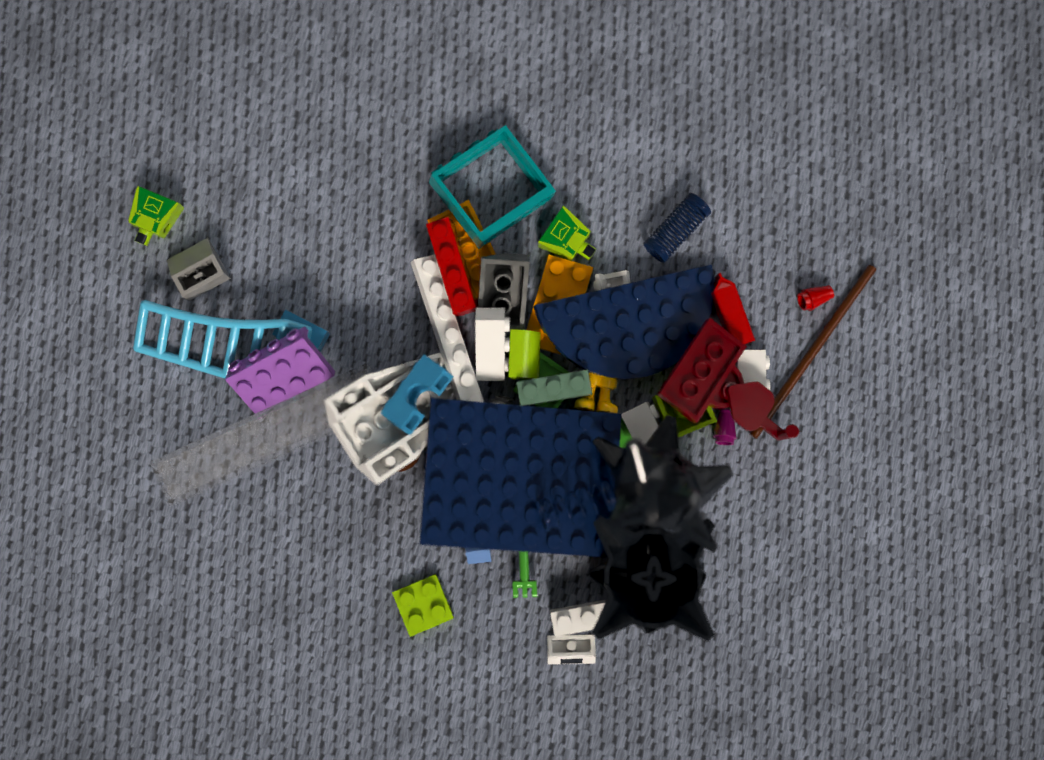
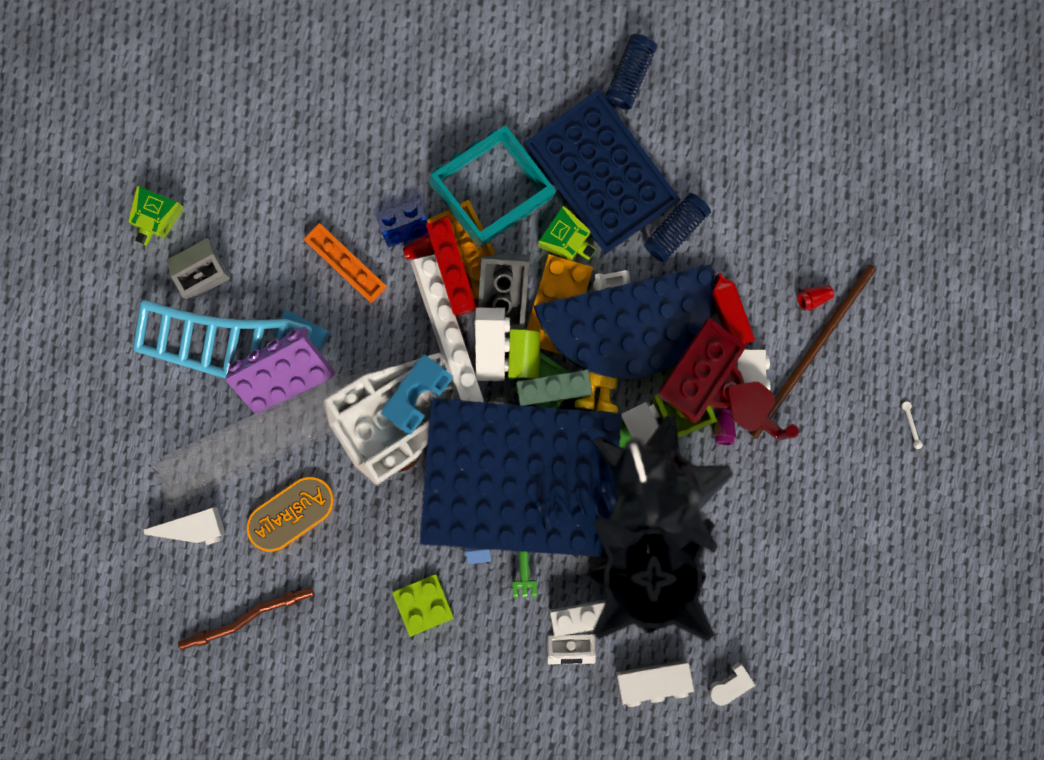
none -> white slope [143,507,226,545]
none -> copper bar [178,587,315,650]
none -> dark tan tile [247,477,334,552]
none -> orange plate [303,223,388,304]
none -> clear blue bracket [375,198,428,247]
none -> red cone [403,234,435,261]
none -> dark blue plate [524,89,681,255]
none -> dark blue piece [605,34,658,110]
none -> white brick [616,660,694,707]
none -> white leg [708,662,755,705]
none -> white hinge [901,401,923,449]

